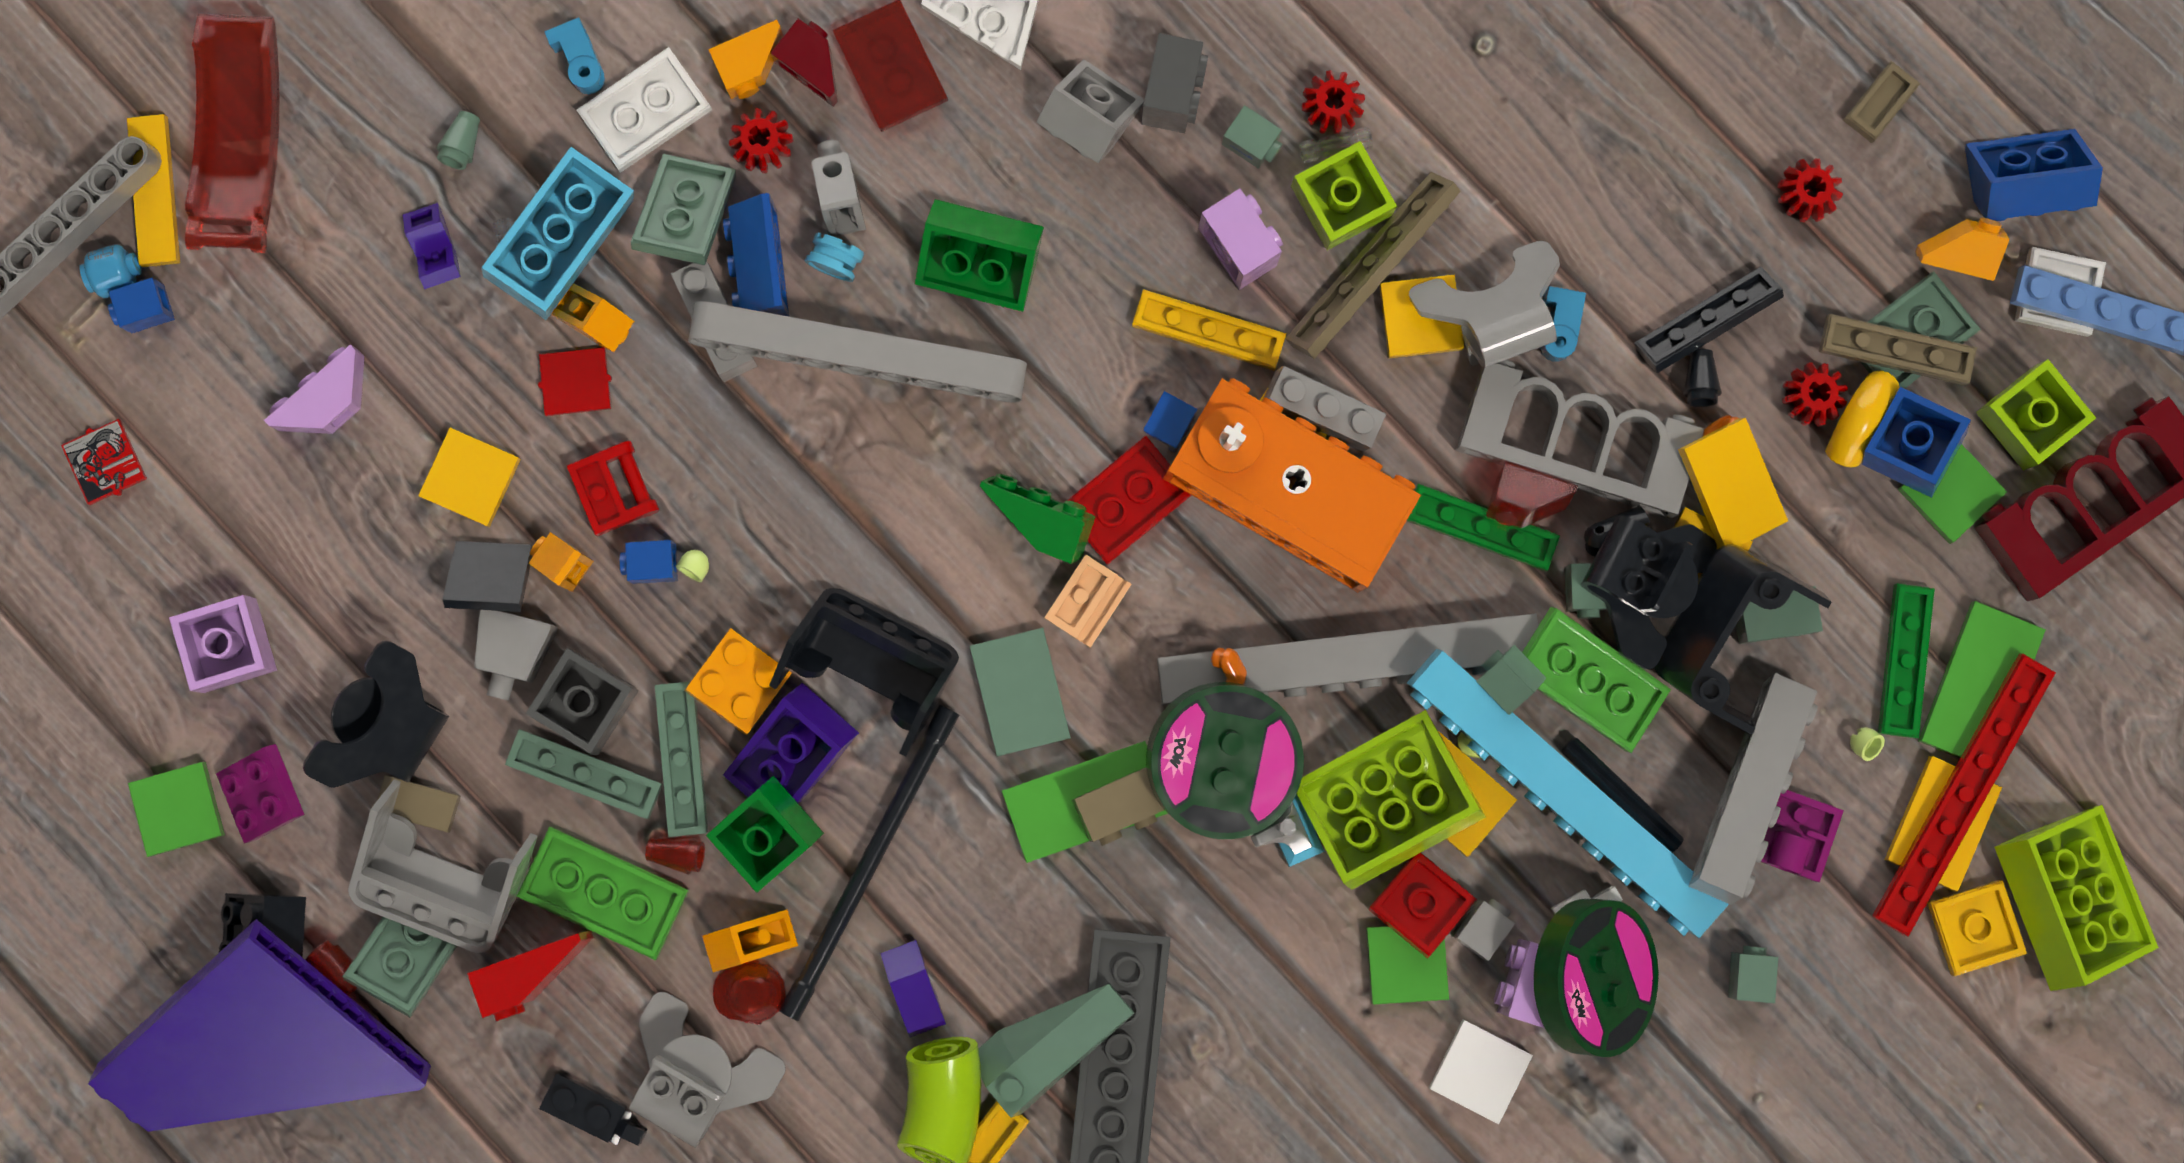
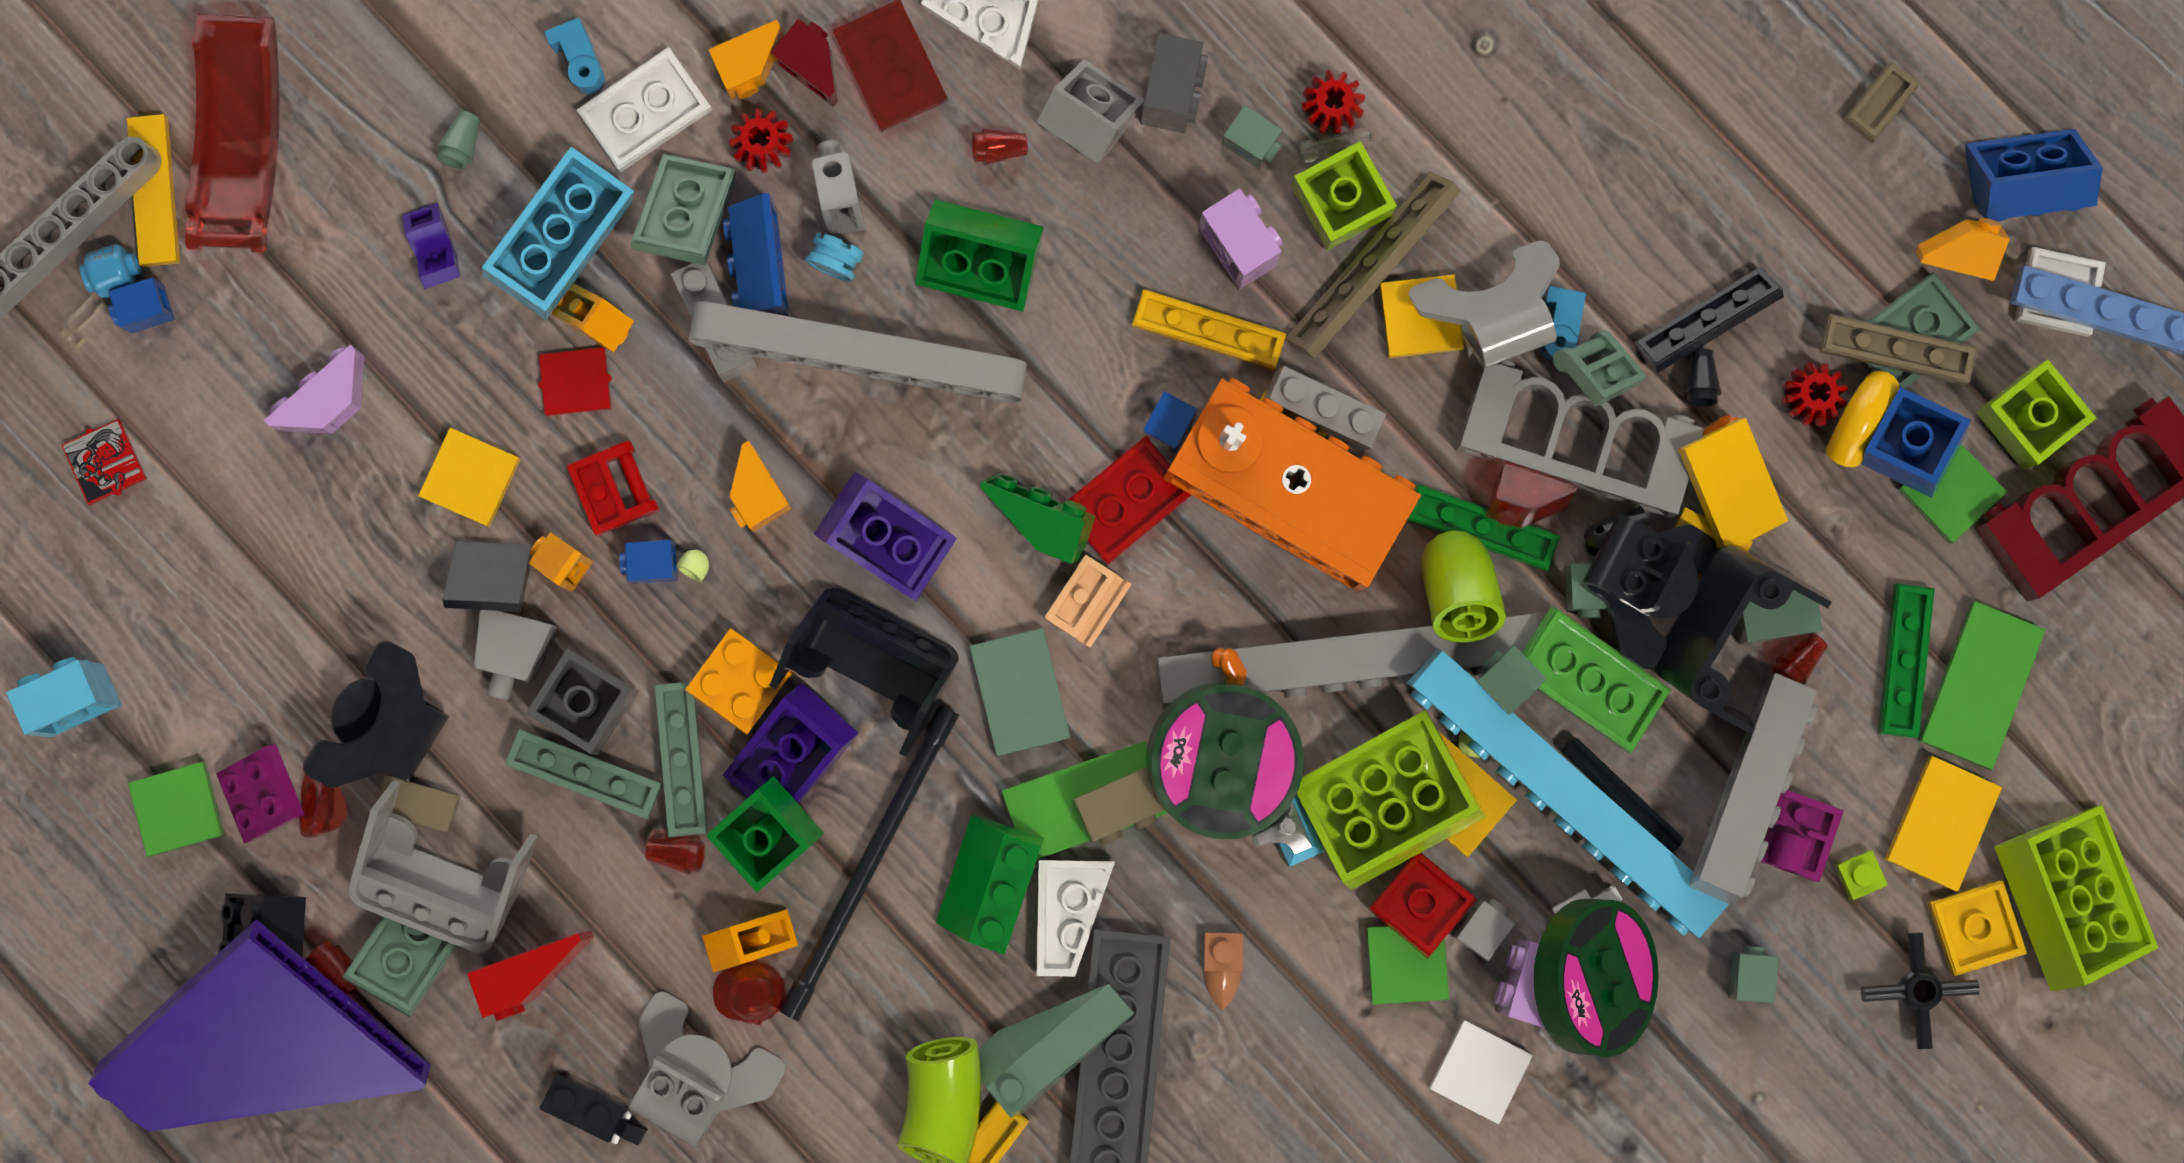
lavender brick [169,595,277,693] -> none
bright green tile [517,827,689,960] -> none
dark purple slope [880,940,946,1038] -> none
red gear [1777,158,1843,222] -> none
yellowish green hinge [1850,727,1885,761] -> none
red tile [1871,653,2056,937] -> none
none -> medium azure brick [6,657,122,737]
none -> clear red hat [299,774,348,838]
none -> light orange slope [729,440,792,532]
none -> dark purple slope [814,471,957,601]
none -> green slope [936,814,1044,955]
none -> clear red cone [972,128,1028,166]
none -> white wing [1037,860,1115,977]
none -> nougat plate [1204,932,1243,1009]
none -> lime brick [1419,530,1506,642]
none -> sand green plate [1553,330,1647,407]
none -> clear red cone [1773,633,1828,685]
none -> lime plate [1834,850,1888,900]
none -> black bar [1861,932,1980,1049]

